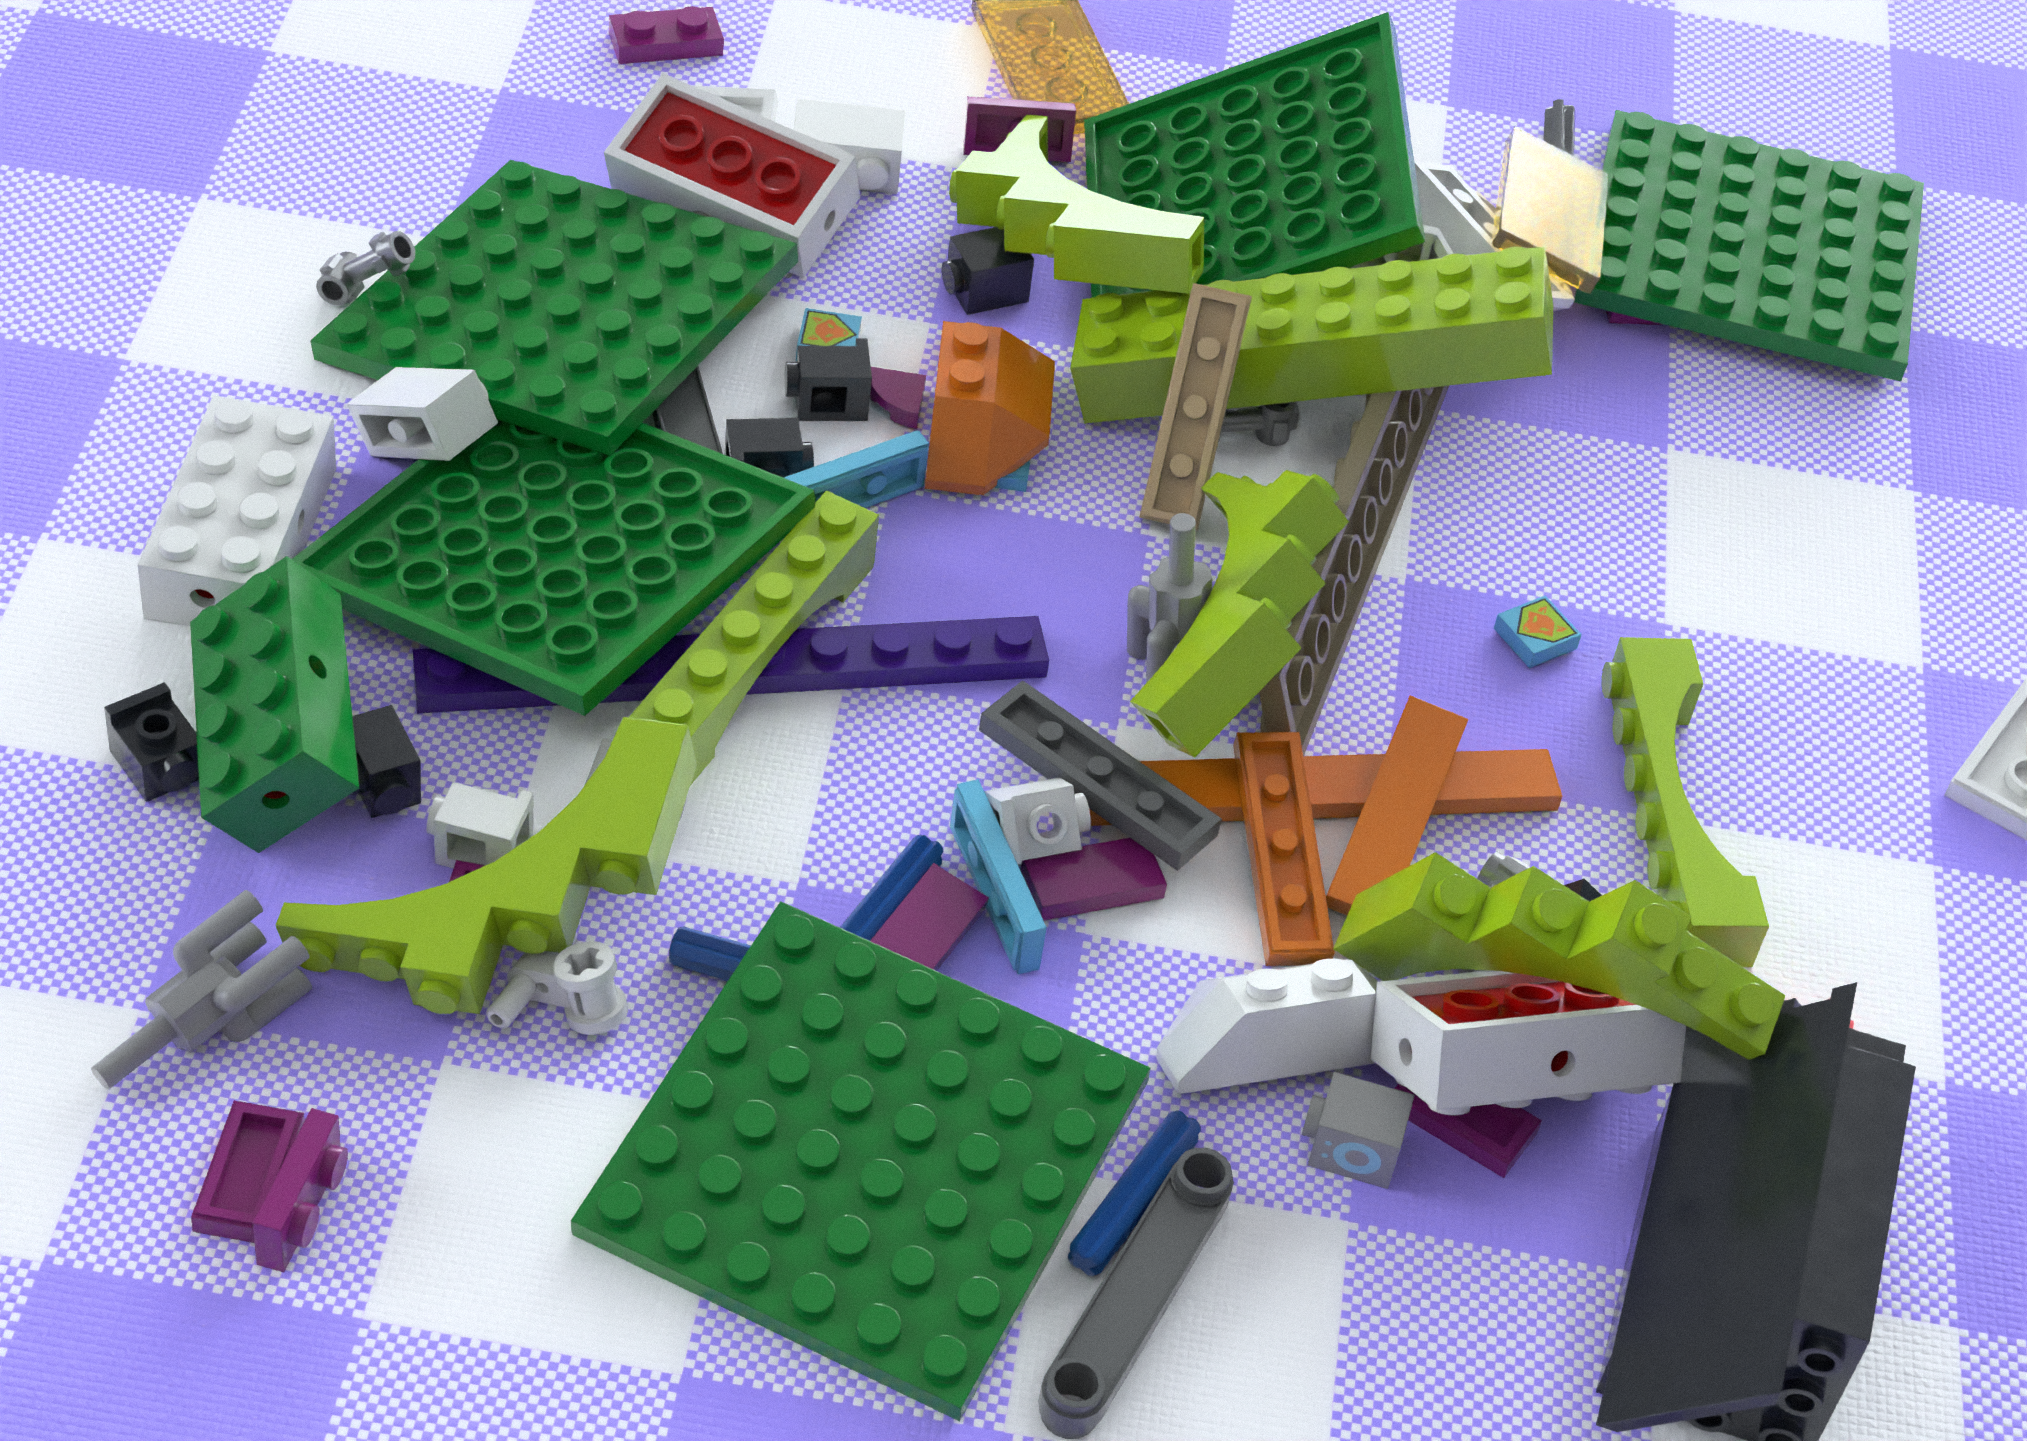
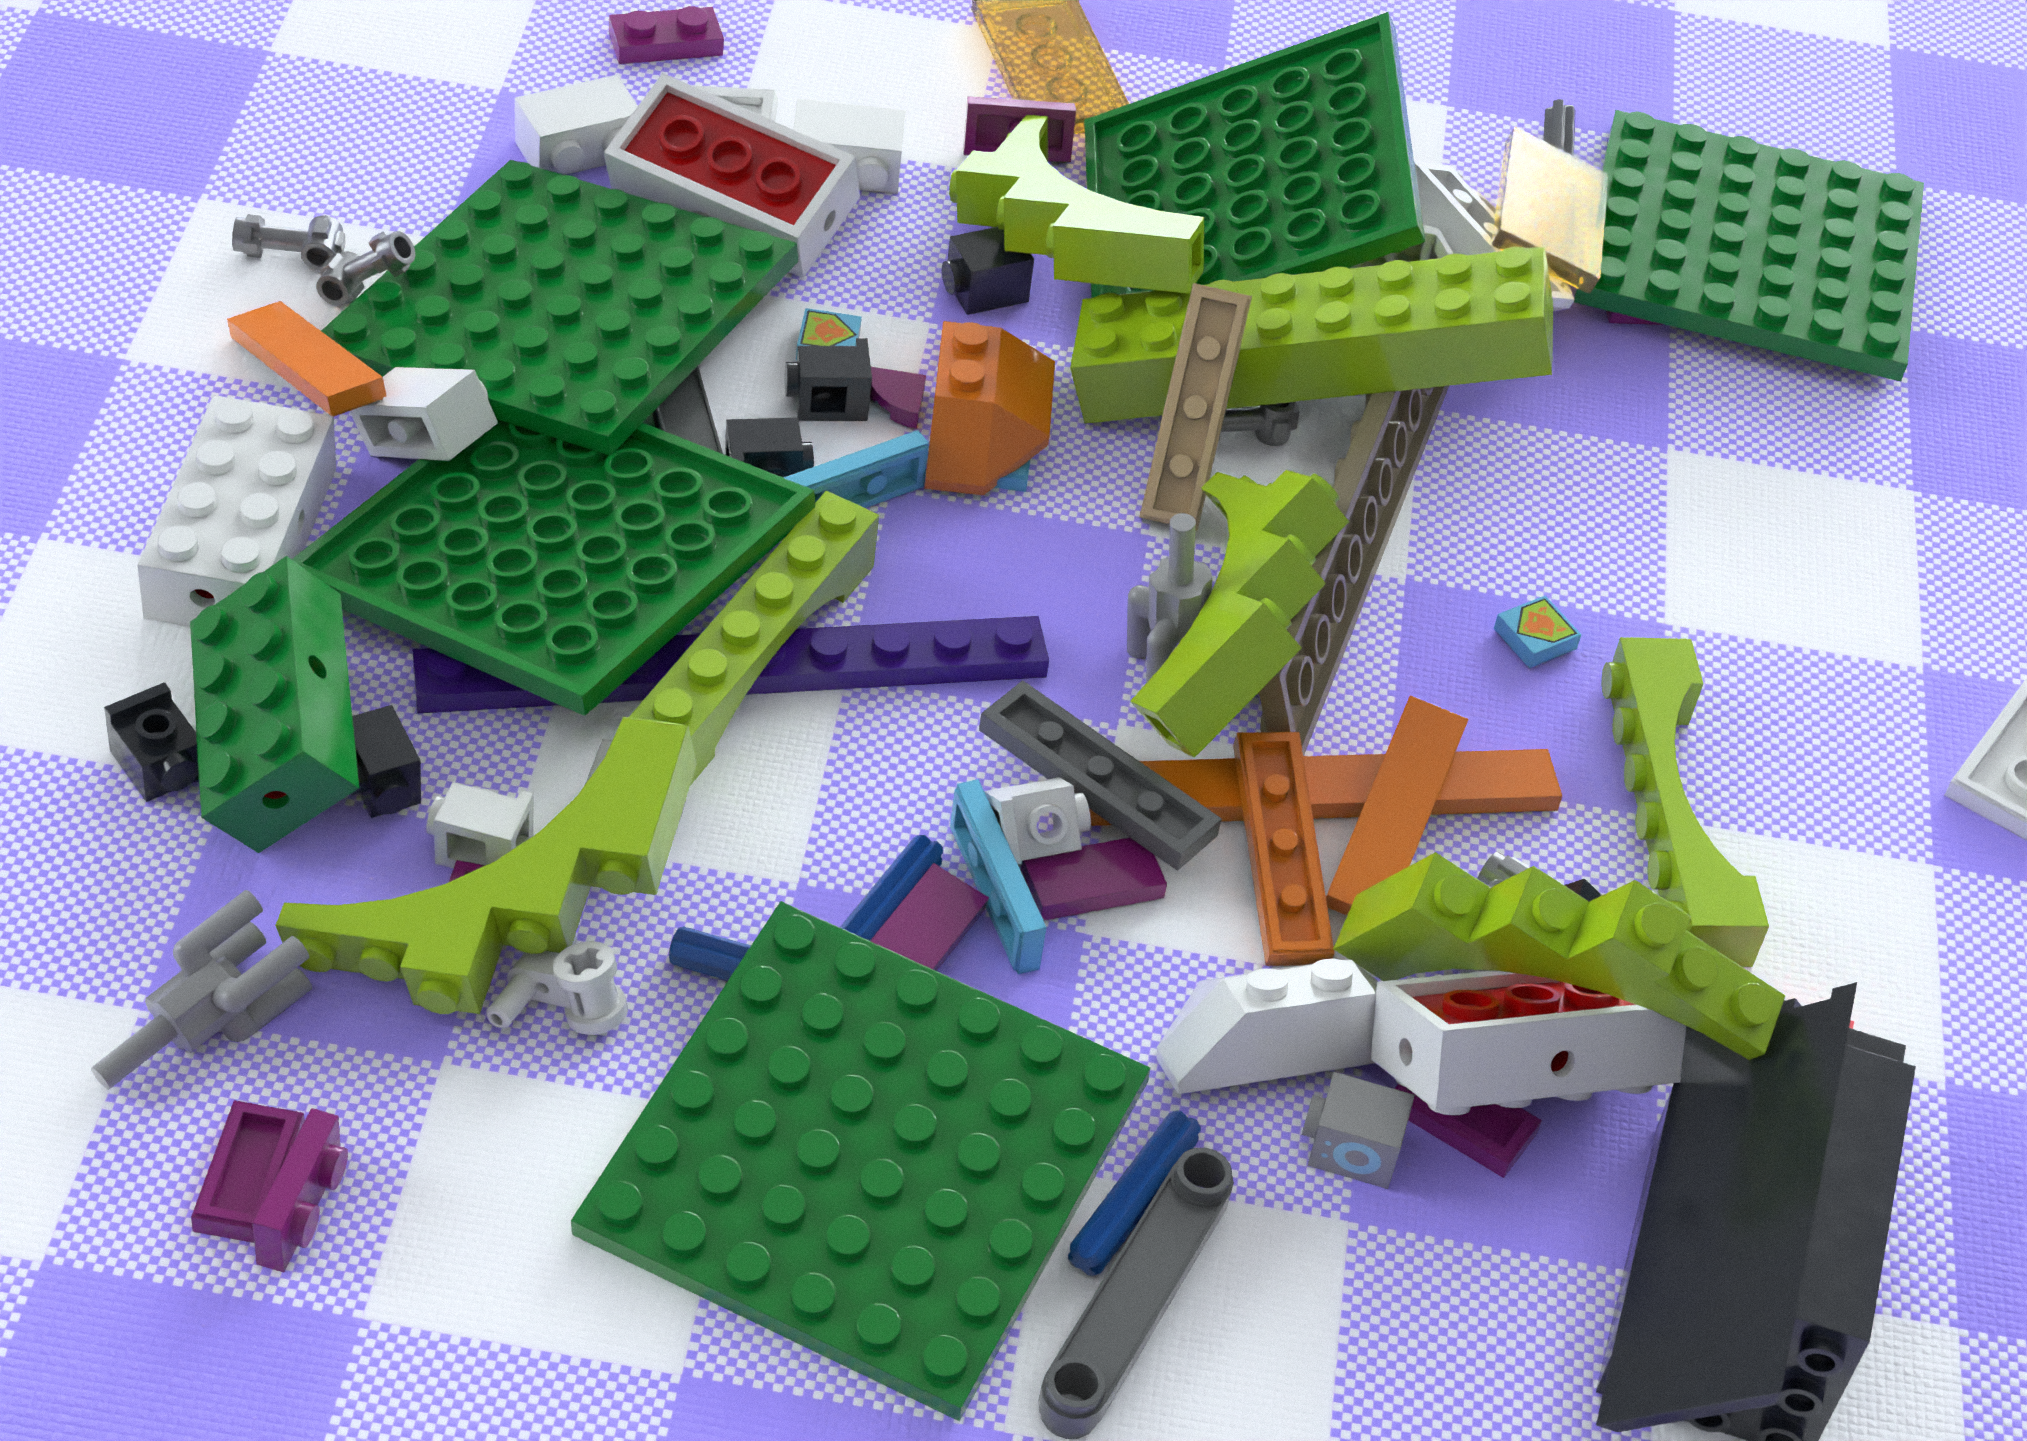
none -> orange tile [227,301,387,417]
none -> flat silver bar [232,214,346,271]
none -> white brick [514,75,638,175]

